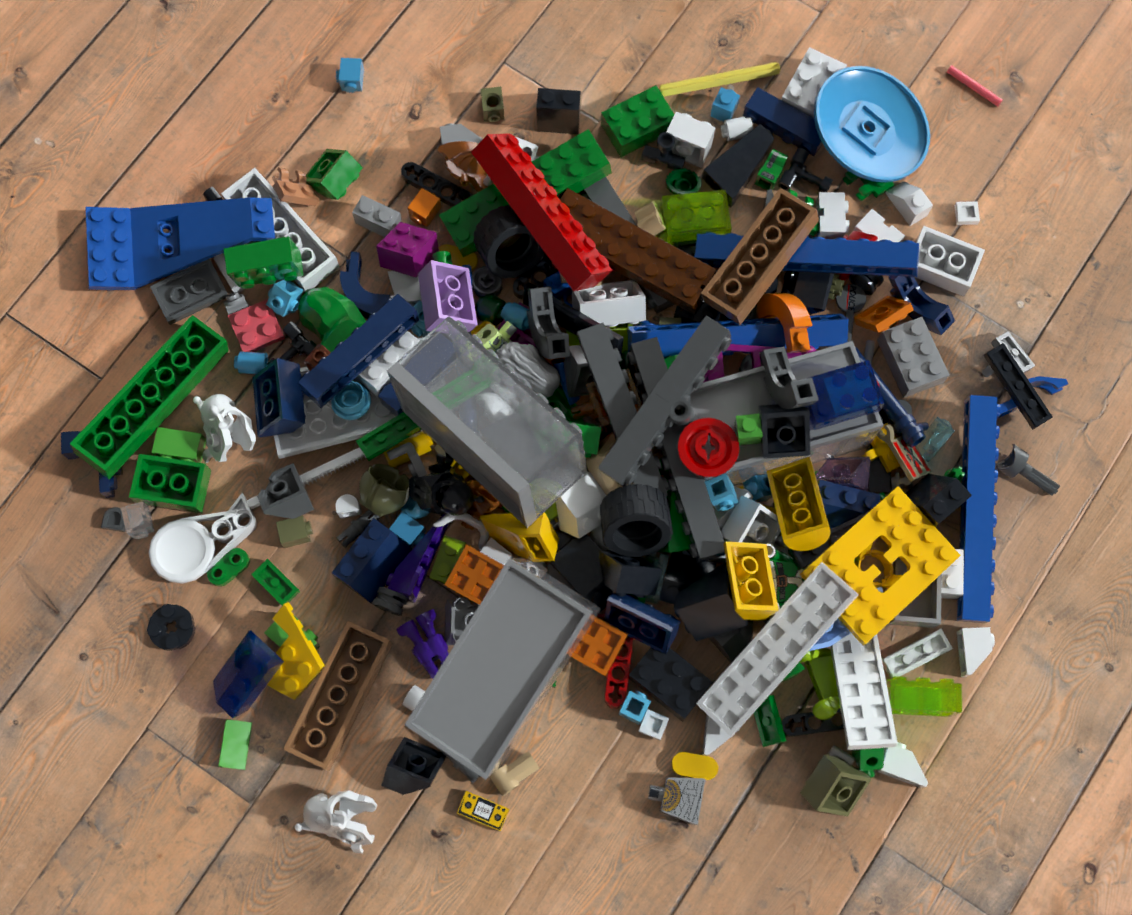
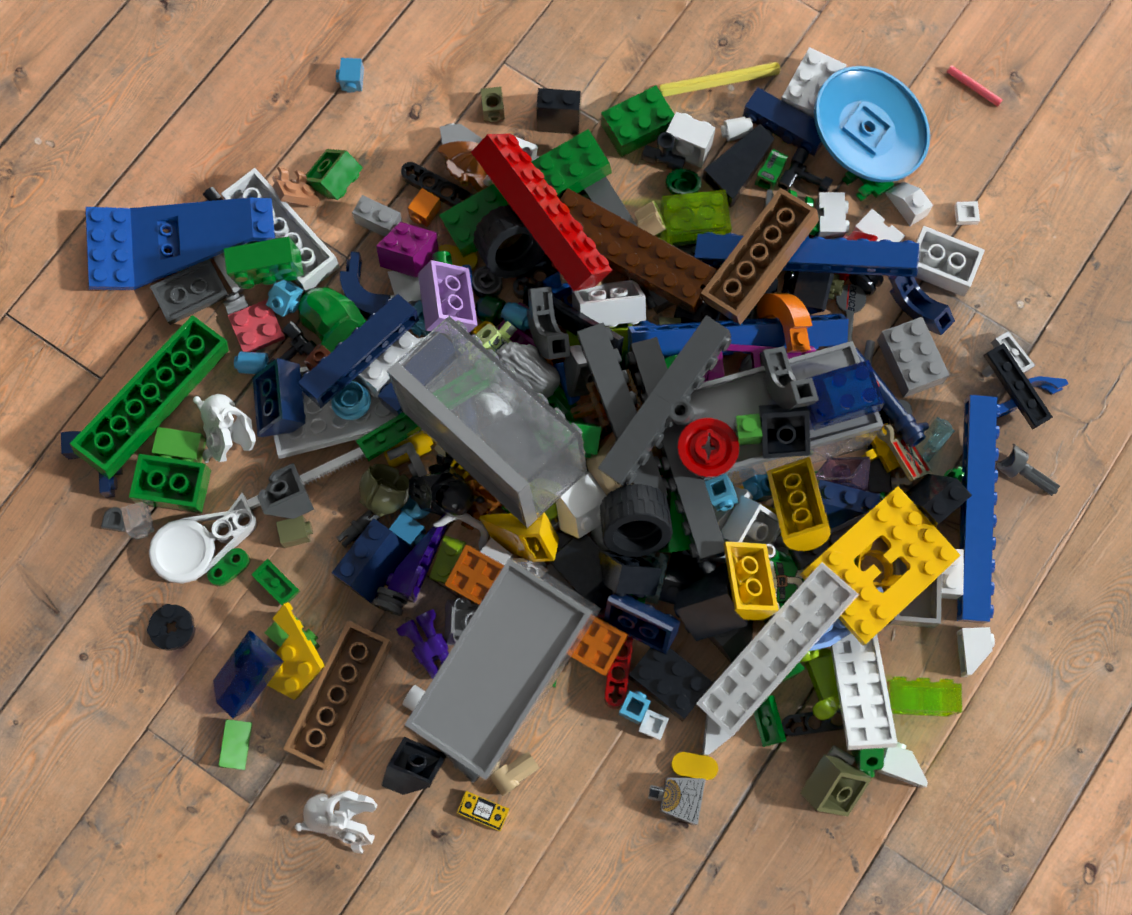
white brick [336,494,362,519] -> none
dark azure brick [710,87,740,122] -> none
orange plate [854,295,914,333] -> none
white tile [882,629,953,681] -> none

